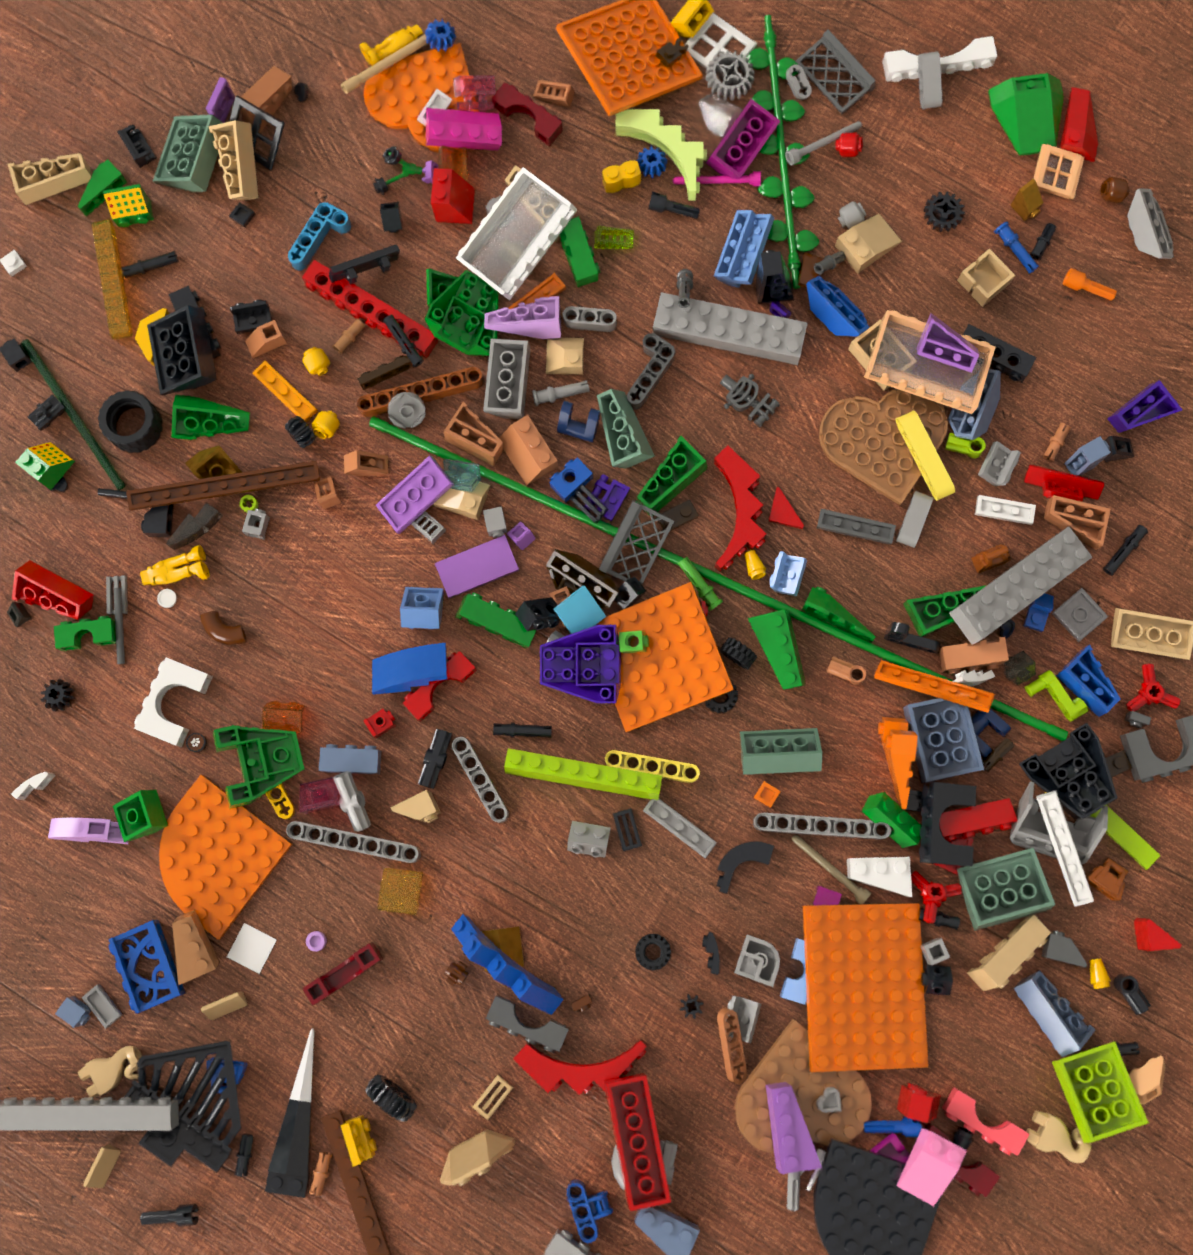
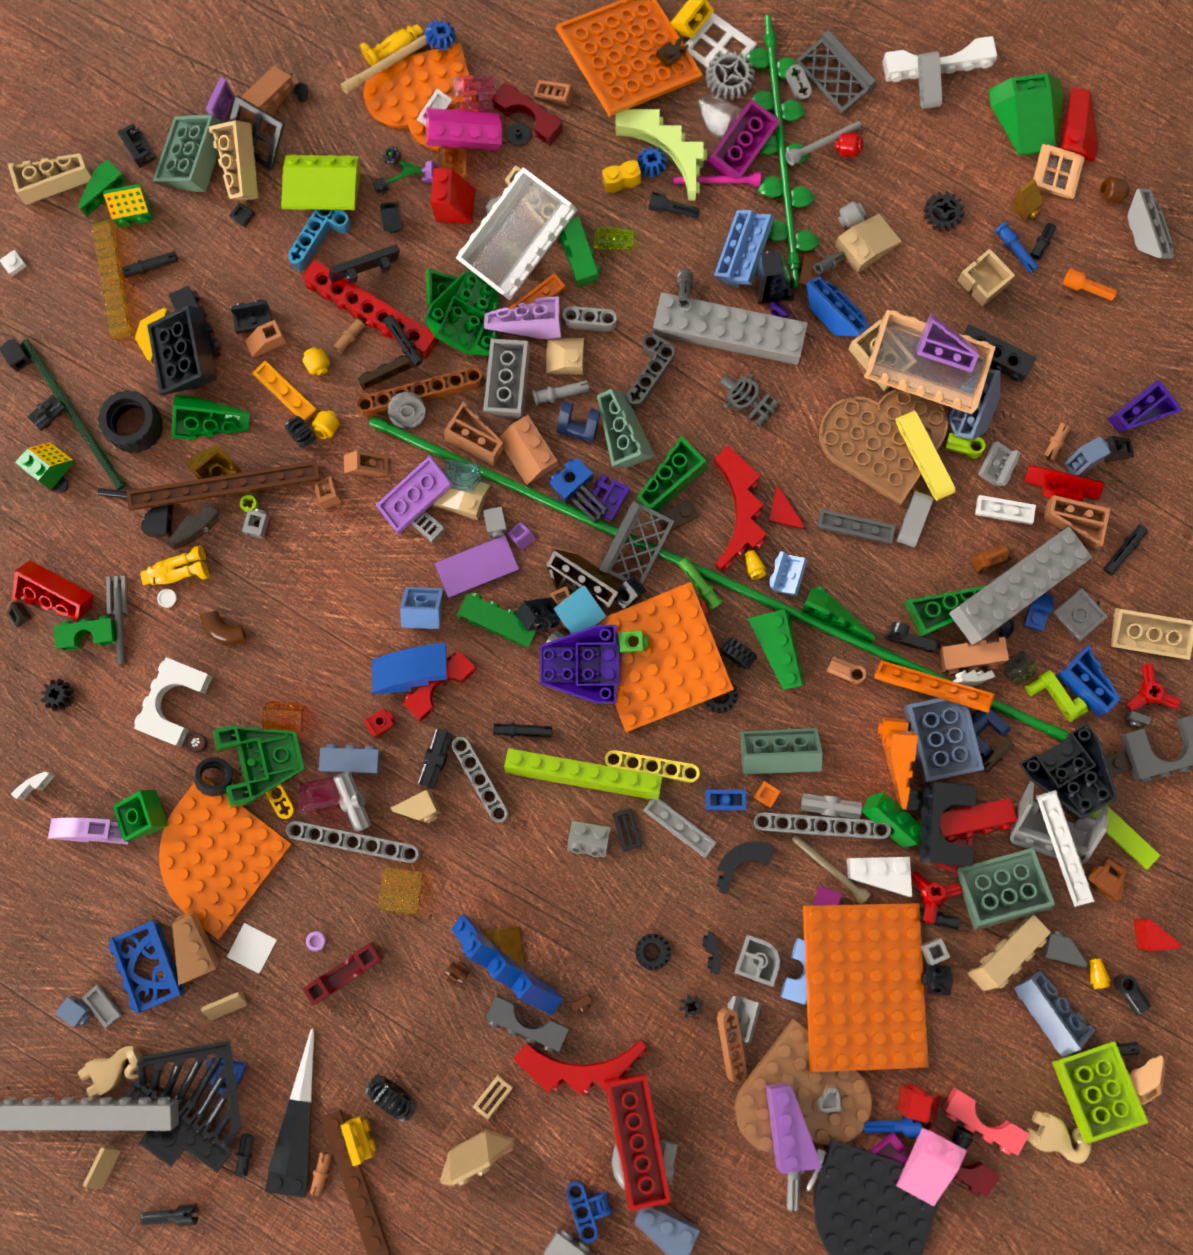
none -> black tyre [195,757,233,796]
none -> lime slope [281,155,361,210]
none -> black piece [506,122,531,146]
none -> blue brick [705,790,746,811]
none -> light grey piece [800,794,862,819]

